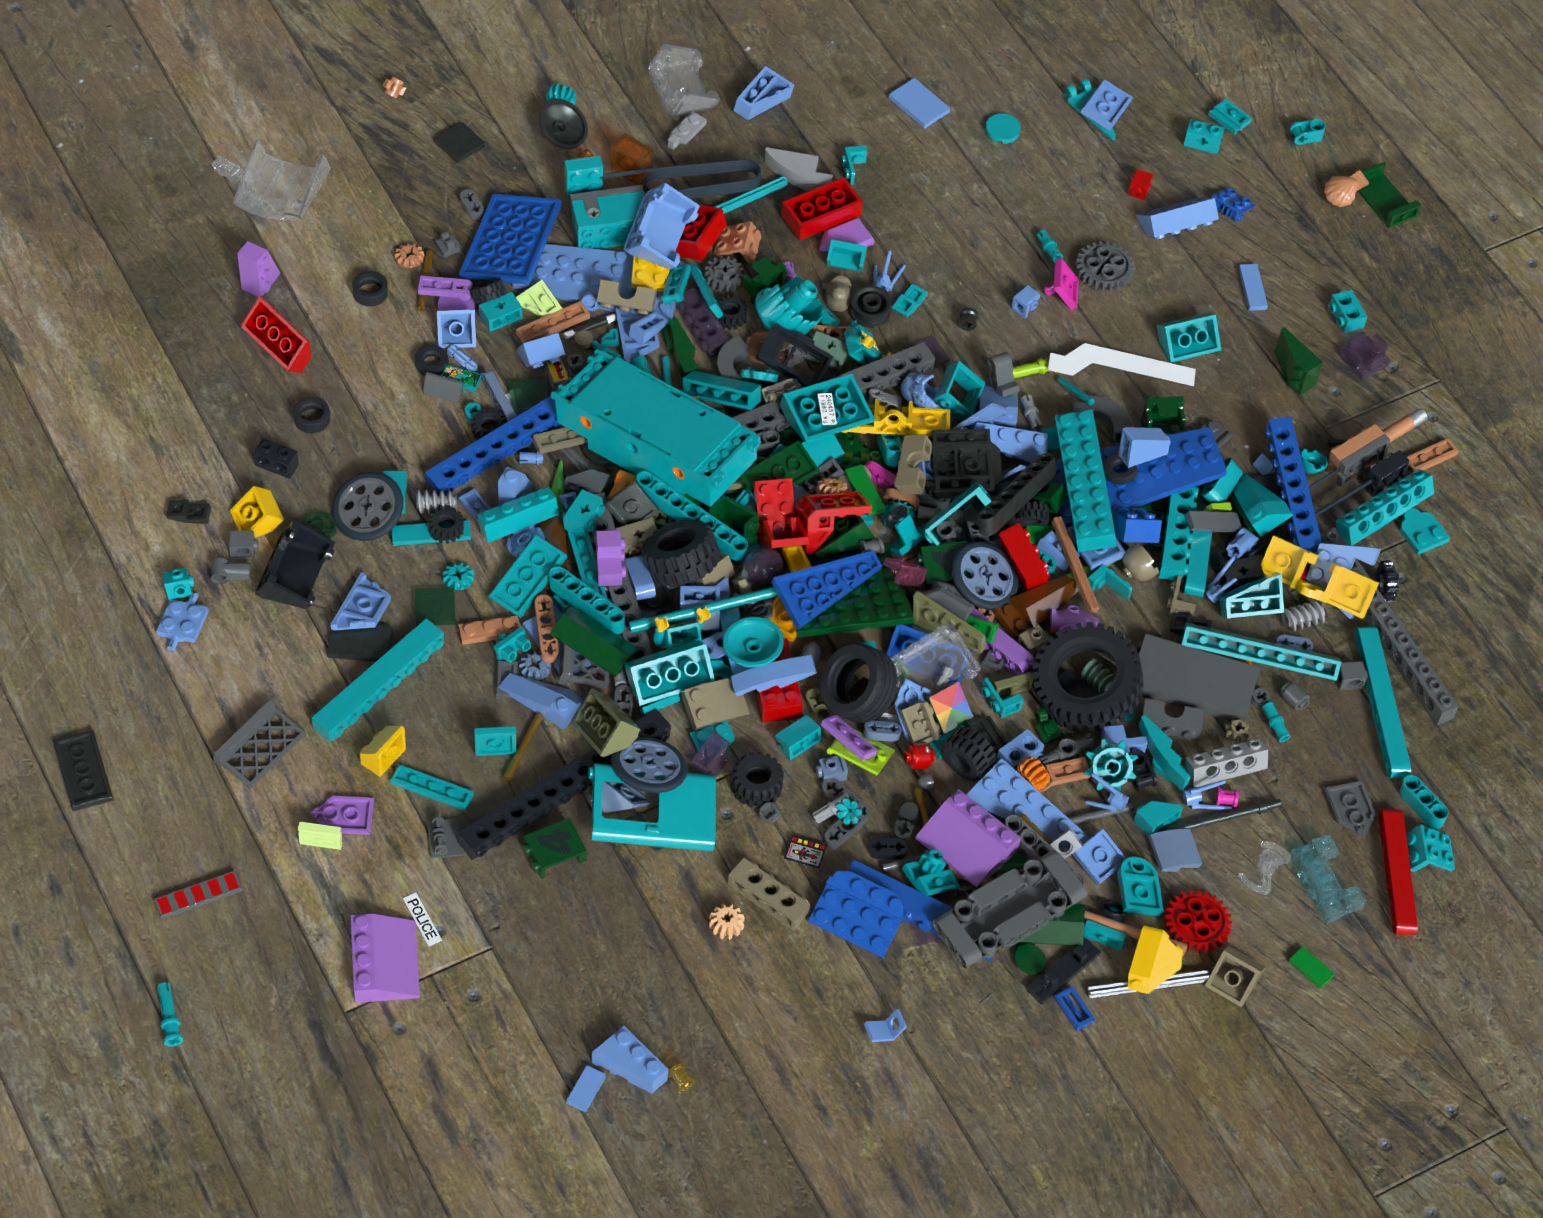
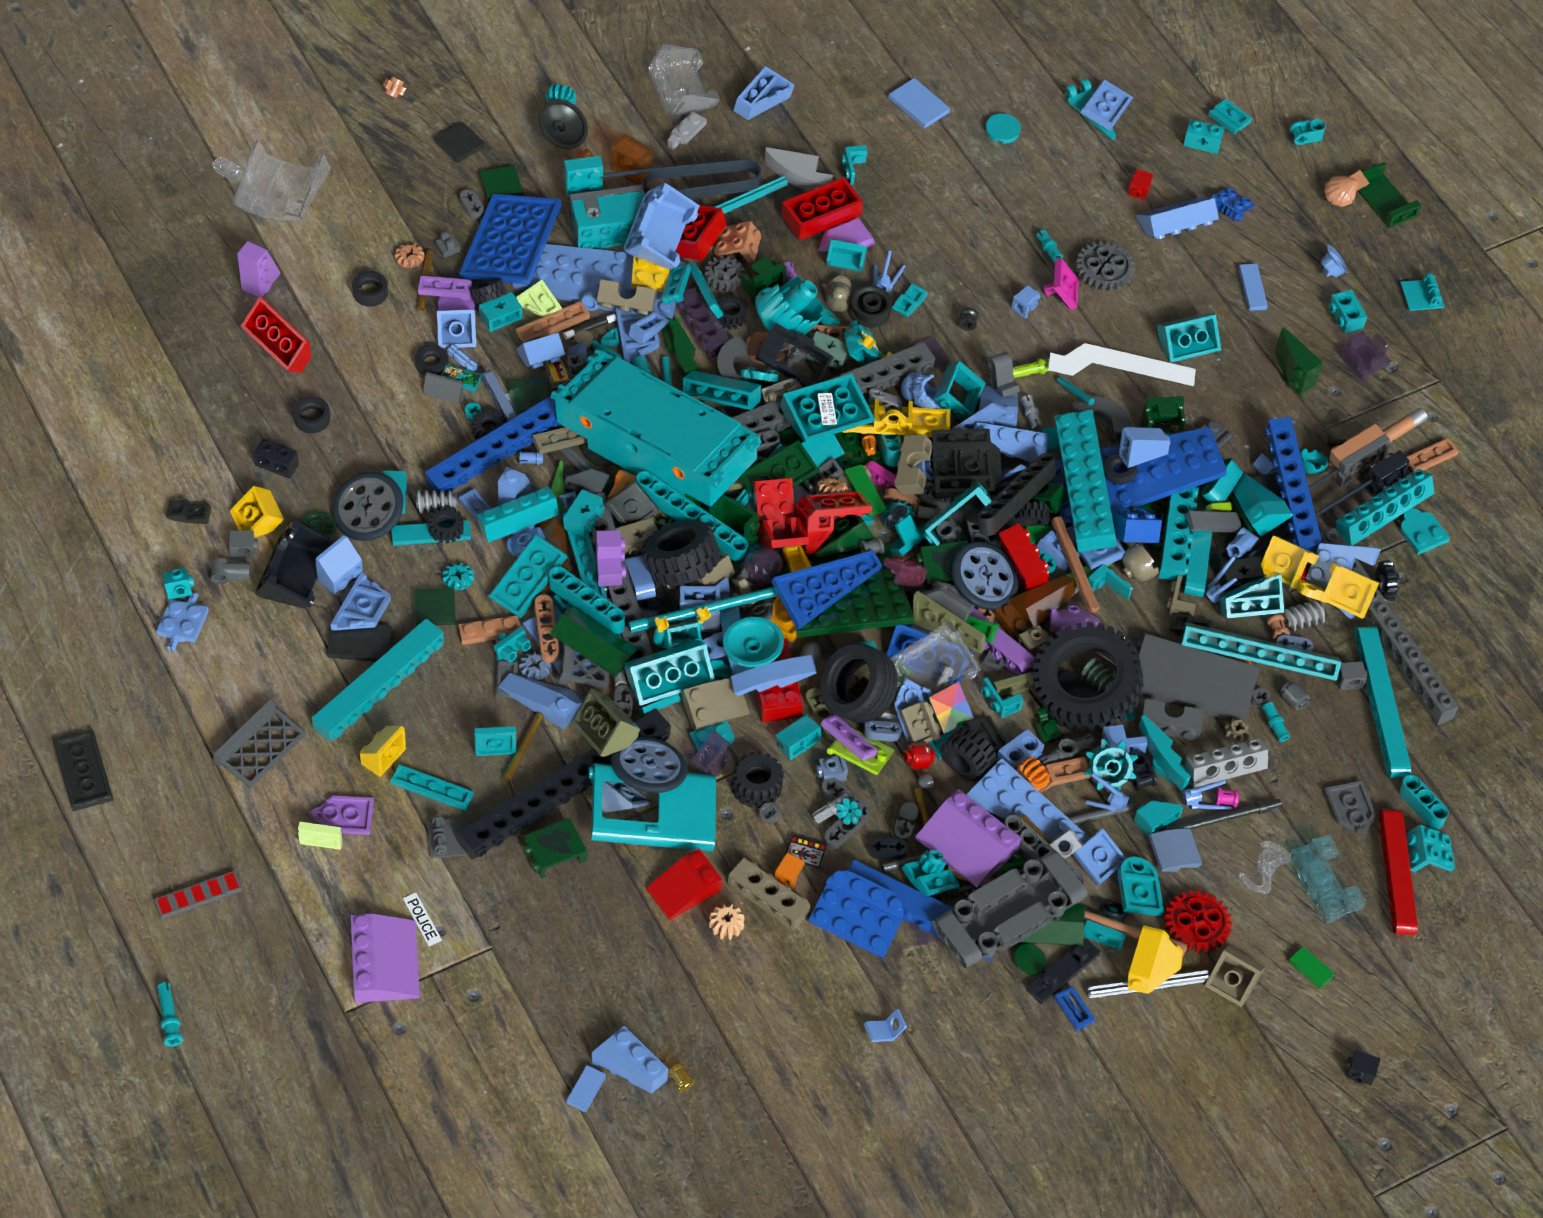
none -> slope [316,535,363,594]
none -> dark green tile [480,165,523,202]
none -> medium blue slope [567,342,587,364]
none -> red slope [646,848,722,921]
none -> orange panel [775,853,805,890]
none -> orange axle [861,433,877,456]
none -> nougat bush [1267,614,1290,640]
none -> medium blue piece [1321,245,1348,278]
none -> black brick [1345,1050,1381,1086]
none -> teal hinge [1400,273,1445,311]

